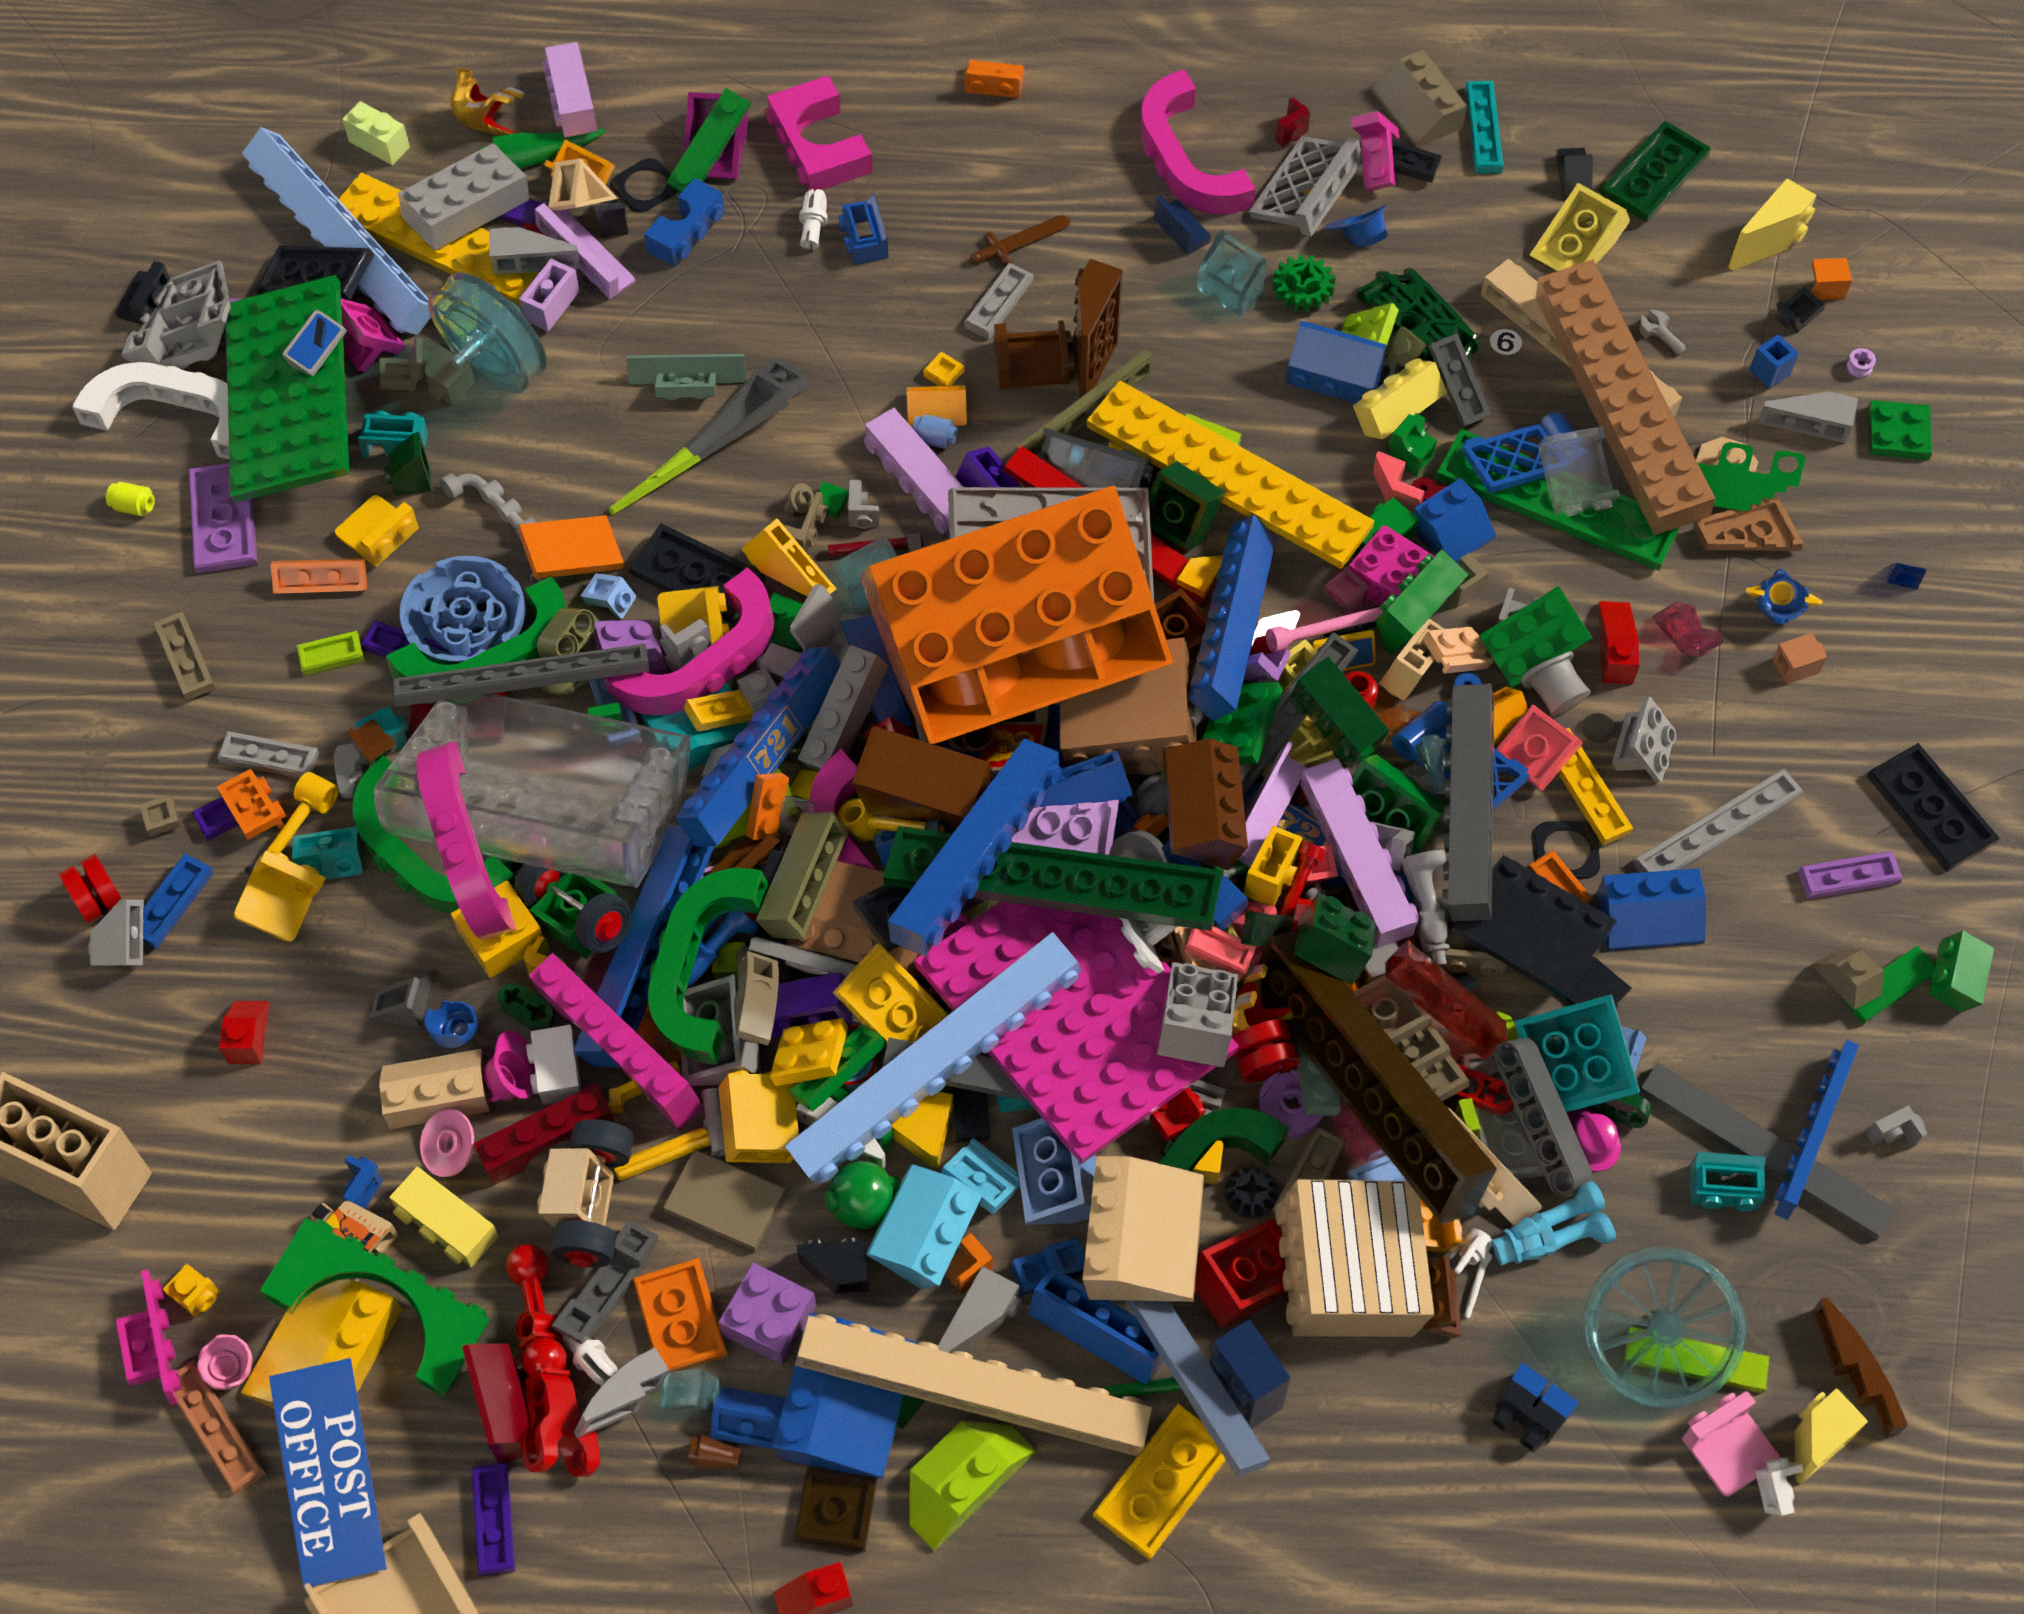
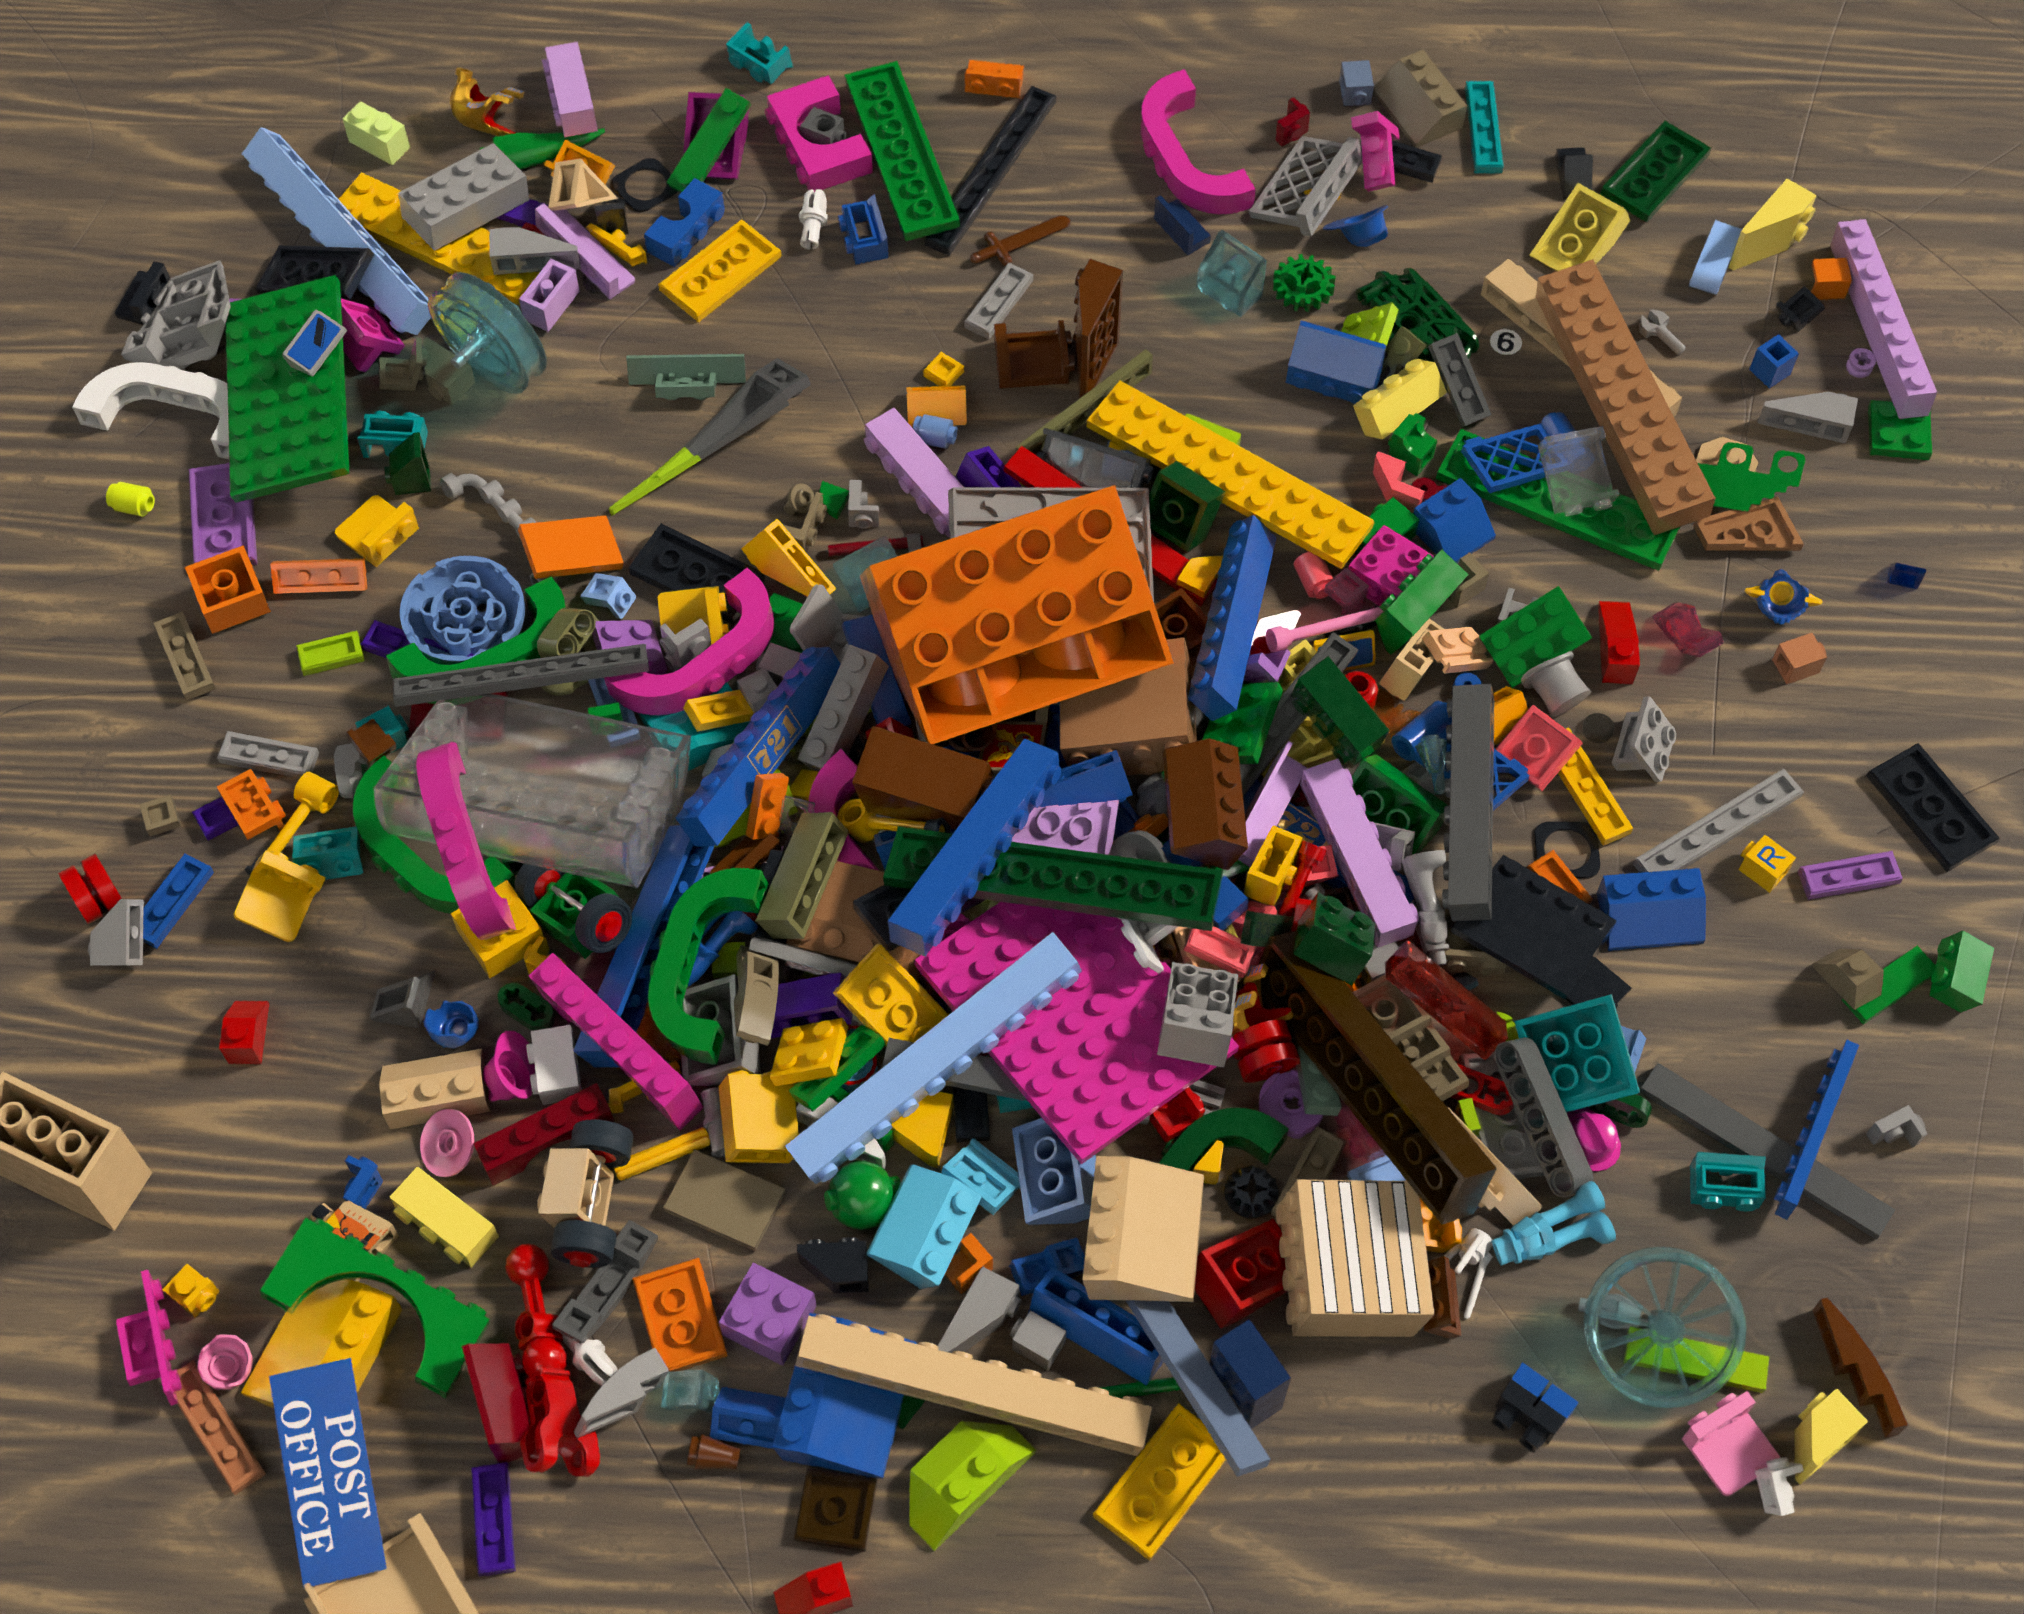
none -> orange brick [185,545,271,634]
none -> yellow piece [586,223,647,267]
none -> yellow tile [658,219,782,323]
none -> teal window [726,22,793,84]
none -> dark grey brick [800,107,846,145]
none -> green plate [844,61,960,241]
none -> black tile [925,86,1056,256]
none -> light grey brick [1010,1310,1066,1371]
none -> coral brick [1293,551,1336,599]
none -> sand blue brick [1339,60,1374,106]
none -> light grey piece [1578,1294,1642,1329]
none -> light blue beam [1689,220,1742,295]
none -> yellow brick [1739,835,1796,893]
none -> lavender brick [1830,219,1937,419]

